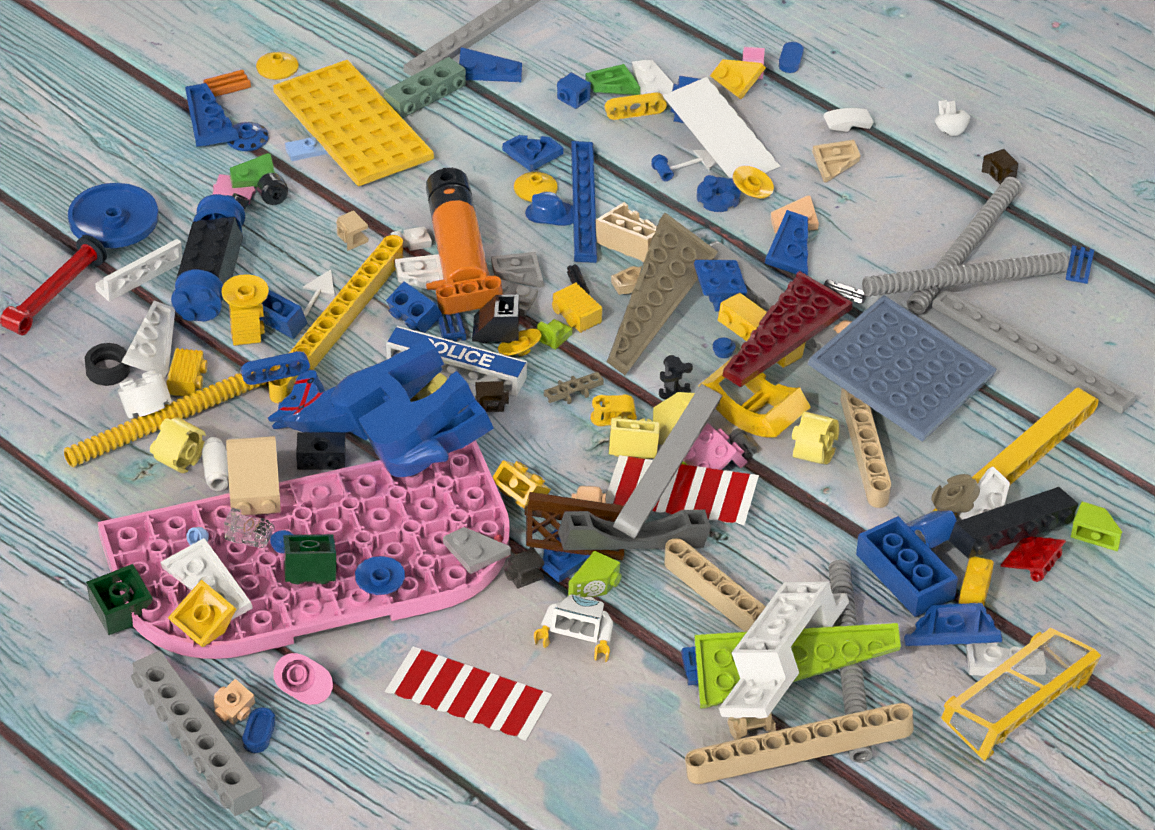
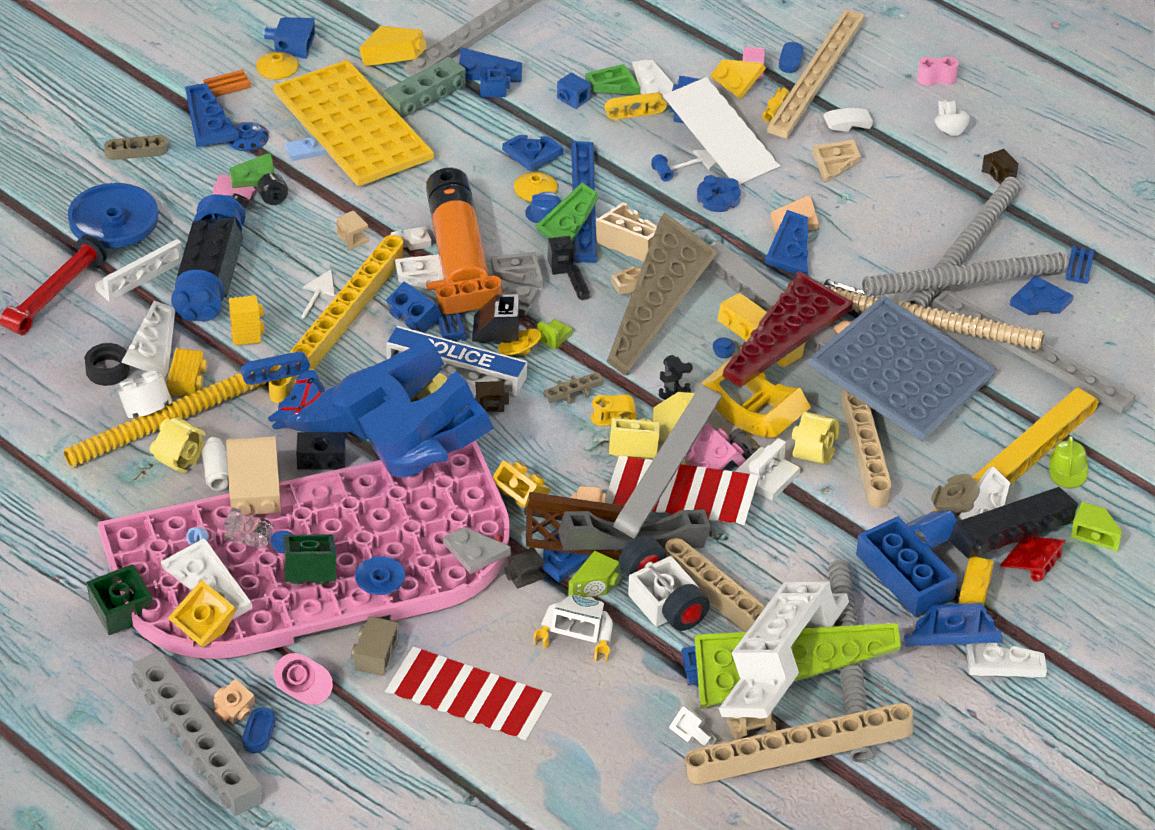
yellow dish [222,274,269,308] -> none
blue brick [260,289,308,339] -> none
yellow brick [552,283,602,333] -> none
blue bracket [694,260,747,312] -> none
yellow dish [733,166,774,198] -> none
windscreen [941,627,1102,761] -> none
none -> dark tan beam [104,135,168,160]
none -> blue torso [264,17,315,59]
none -> dark tan brick [351,616,398,676]
none -> yellow slope [359,26,427,66]
none -> blue window [480,65,511,97]
none -> bright green wing [536,183,599,243]
none -> black window [547,236,574,275]
none -> brick [619,535,710,631]
none -> white plate [669,706,717,746]
none -> white bracket [735,438,800,501]
none -> yellow pin [762,87,789,123]
none -> tan plate [767,9,865,138]
none -> tan piece [825,285,1044,350]
none -> bright pink axle [917,57,959,85]
none -> blue plate [1010,275,1073,315]
none -> lime piece [1049,436,1088,488]

